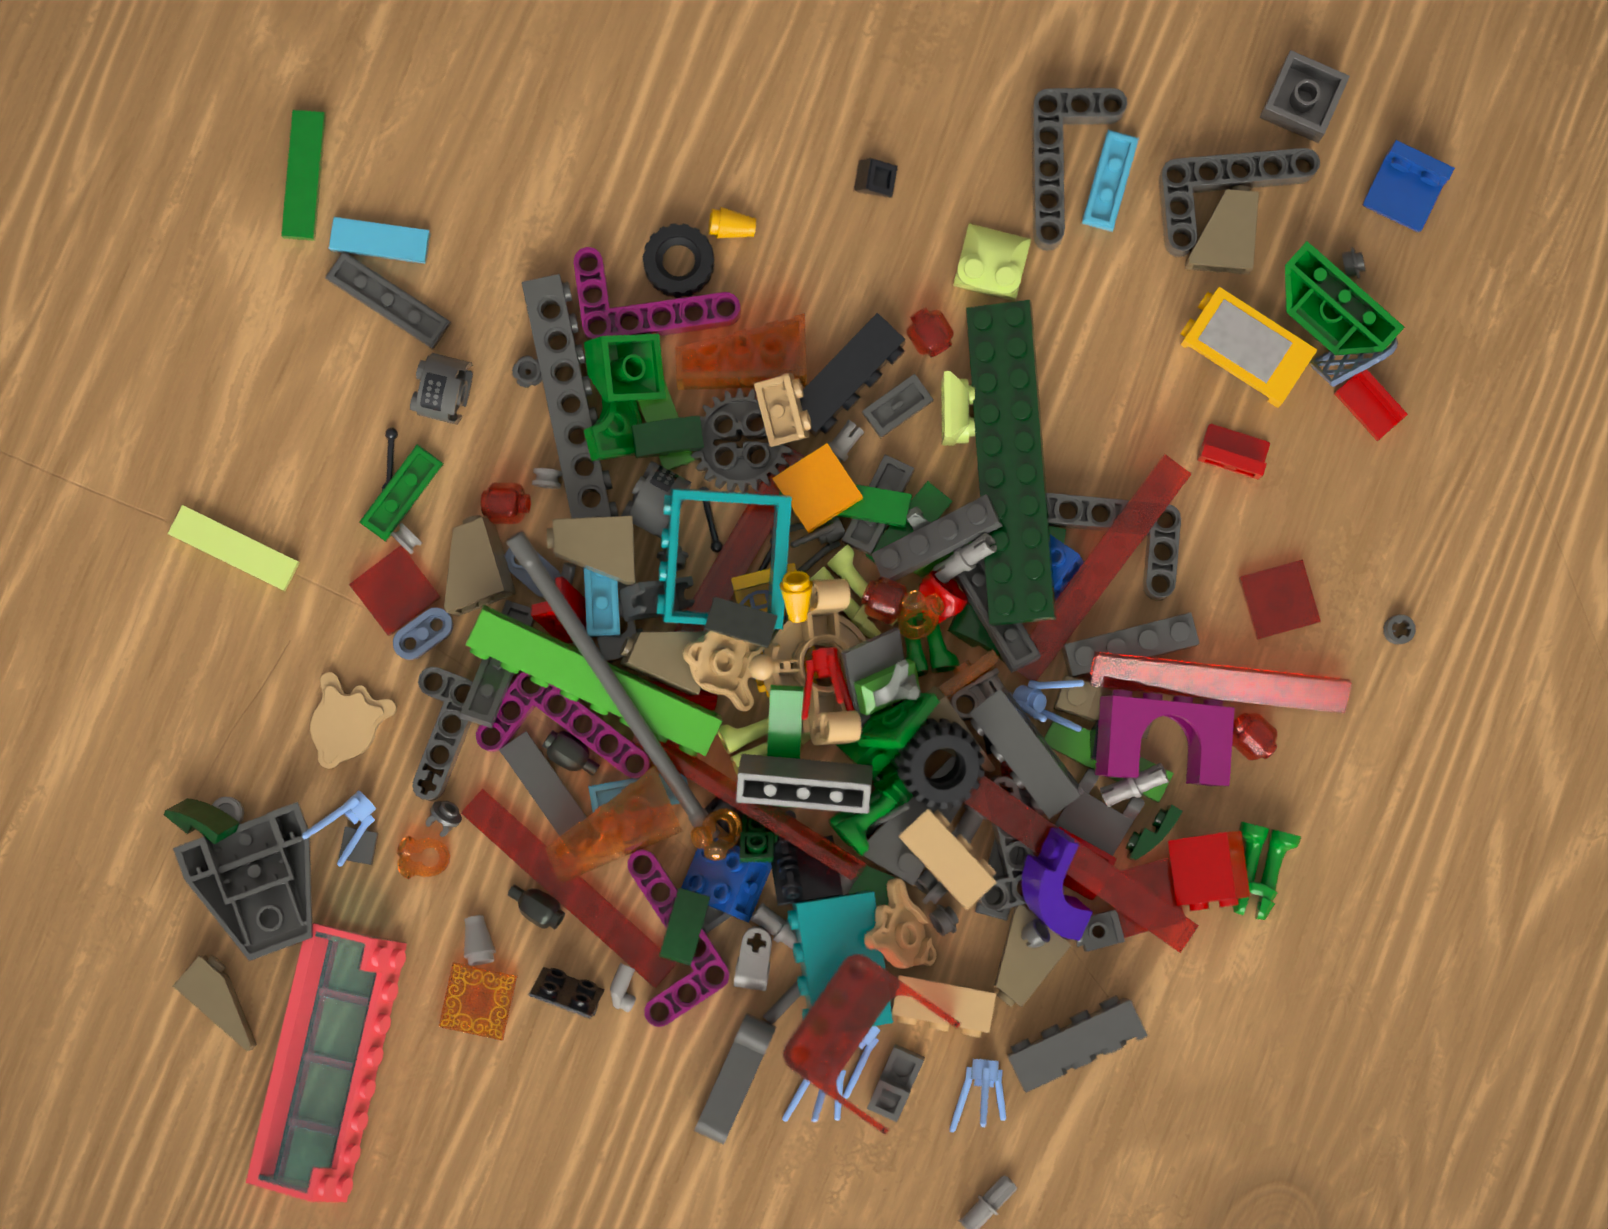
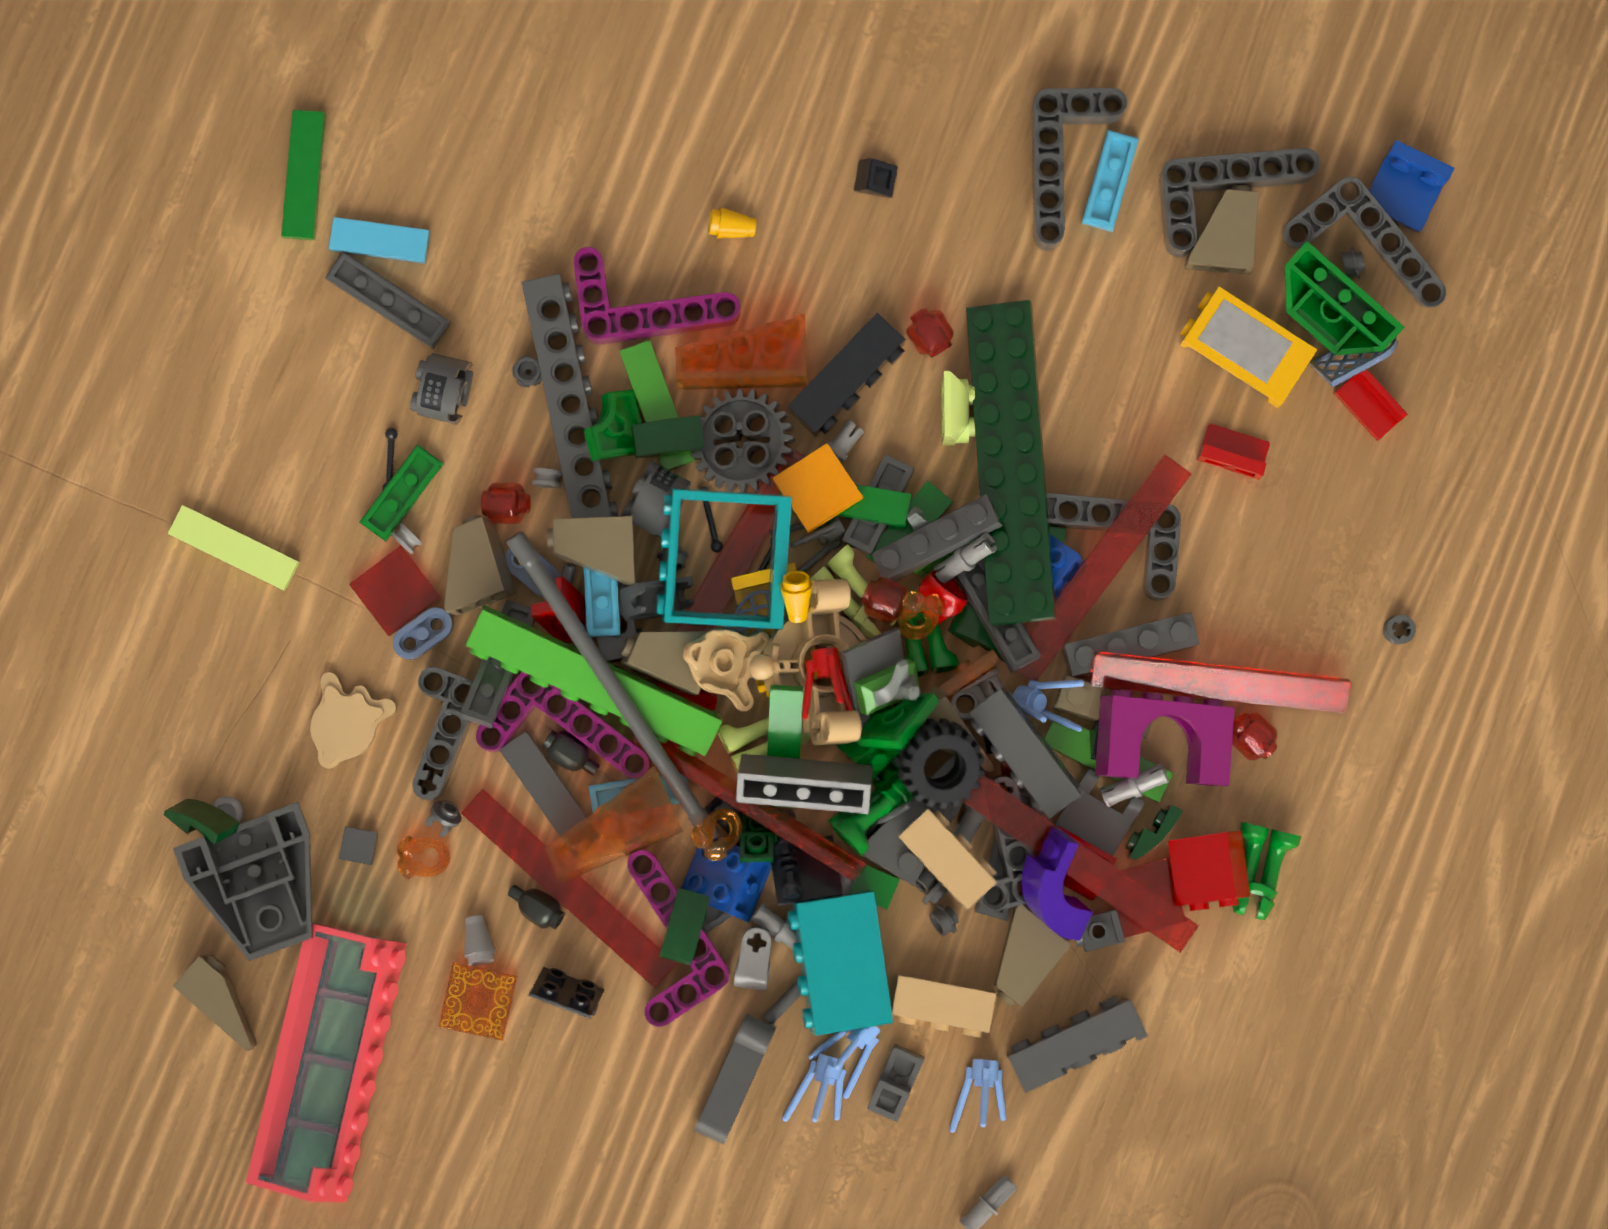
light blue plant [302,790,376,867] -> none
green slope [584,334,666,402] -> none
light grey arm [610,963,636,1012] -> none
black tyre [643,223,714,298] -> none
pearl dark grey tile [704,596,778,648] -> none
tan bracket [754,373,812,447] -> none
clear red windscreen [783,954,961,1135] -> none
dark grey plate [862,374,934,439] -> none
tan tile [864,878,936,969] -> none
yellowish green slope [953,223,1031,301] -> none
dark grey hinge [1021,918,1050,948] -> none
clear red tile [1239,559,1321,640] -> none
flat silver brick [1259,50,1350,143] -> none
none -> dark grey beam [1282,177,1446,308]

